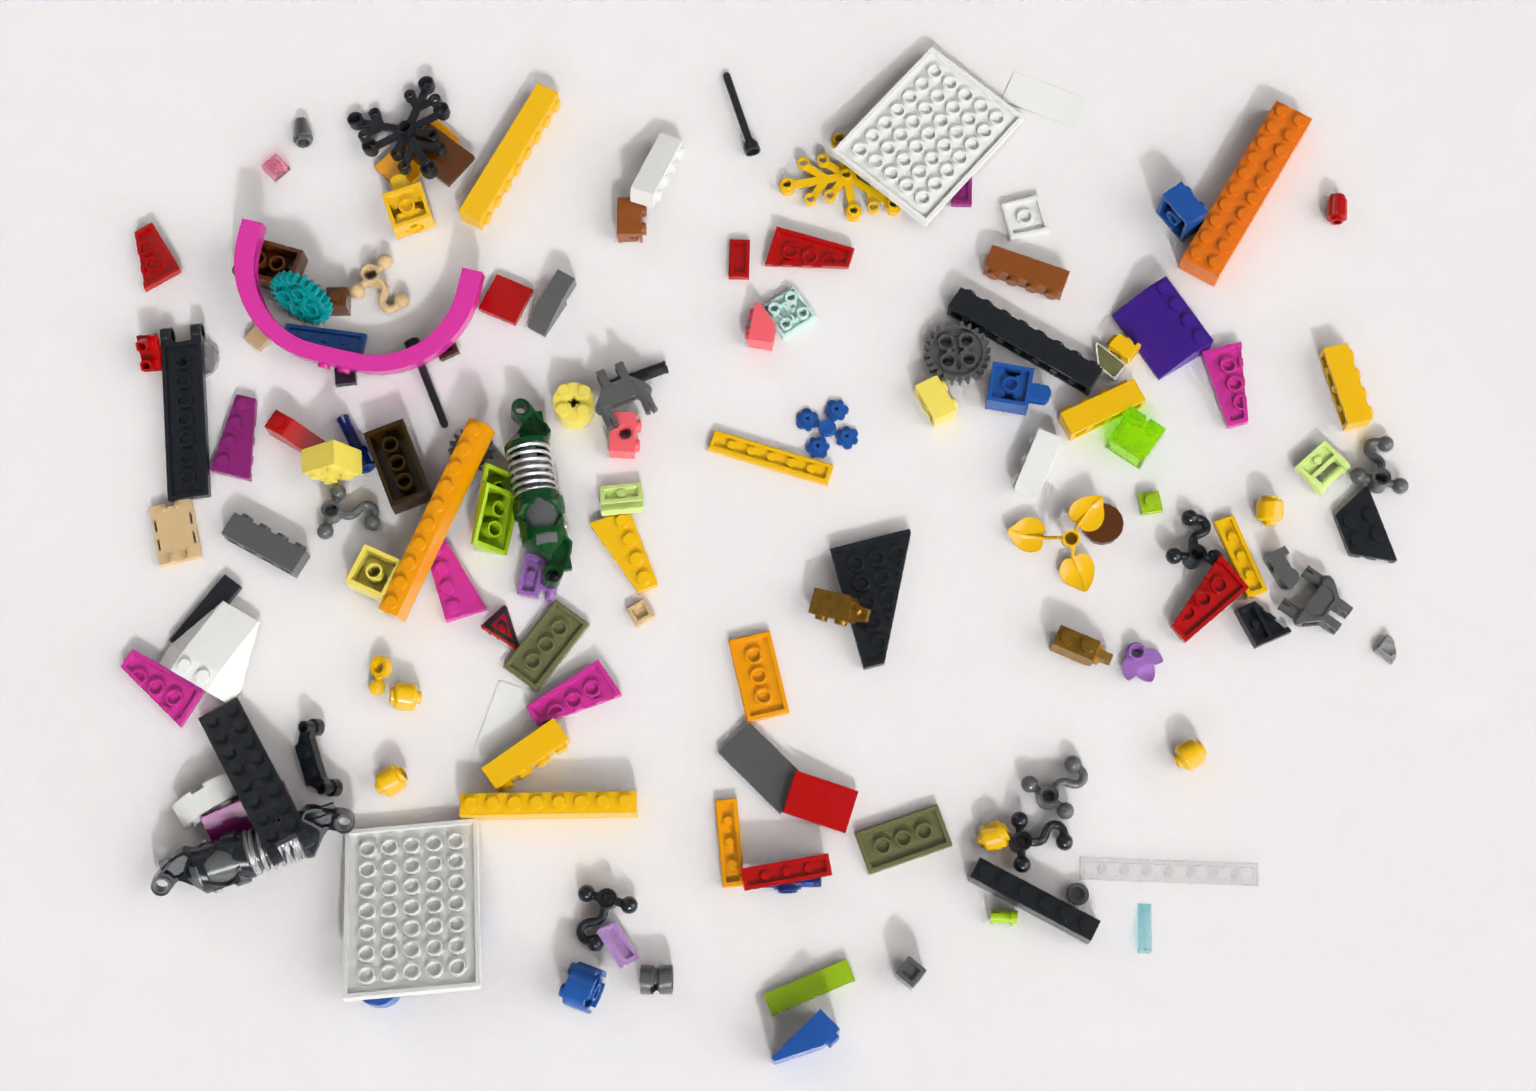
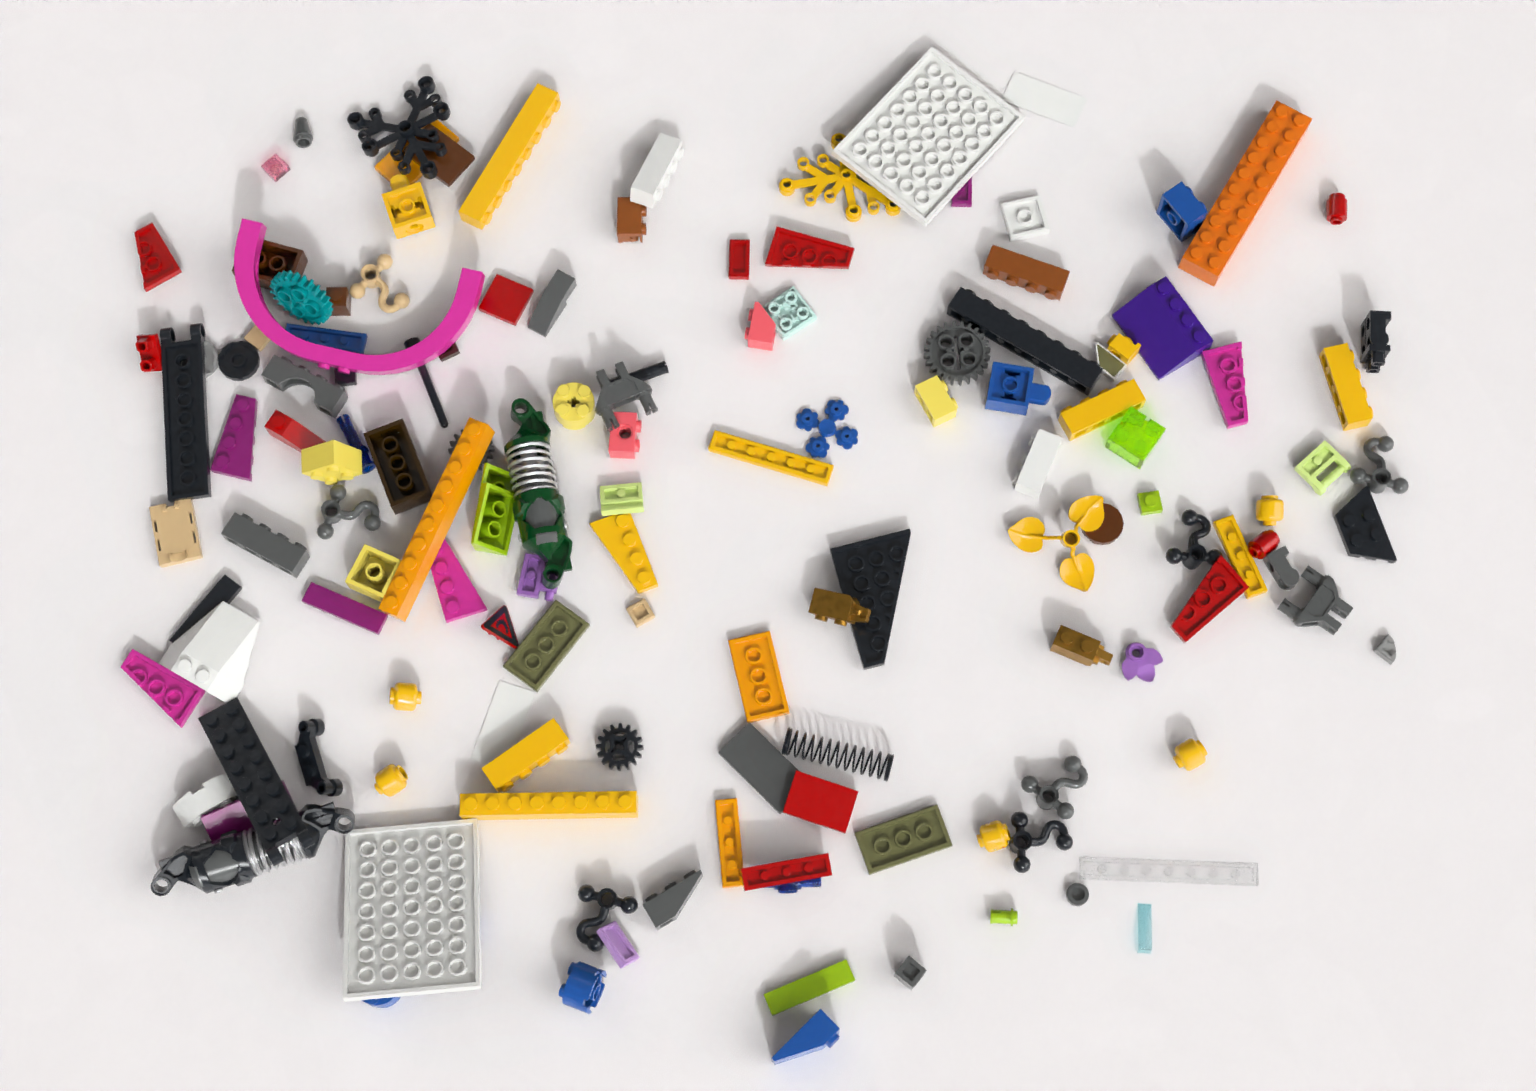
yellow plate [368,656,392,695] -> none
dark pink wing [526,660,622,726] -> none
dark grey wheel [640,965,673,994] -> none
black piece [723,72,761,156] -> none
black brick [968,857,1101,944] -> none
black wing [1234,601,1292,649] -> none
none -> black tile [218,341,260,381]
none -> dark grey arch [261,355,348,419]
none -> magenta tile [302,582,388,635]
none -> black gear [596,723,644,771]
none -> dark grey slope [642,870,703,931]
none -> black piece [782,727,894,782]
none -> red brick [1248,530,1280,559]
none -> black hips [1360,310,1391,373]

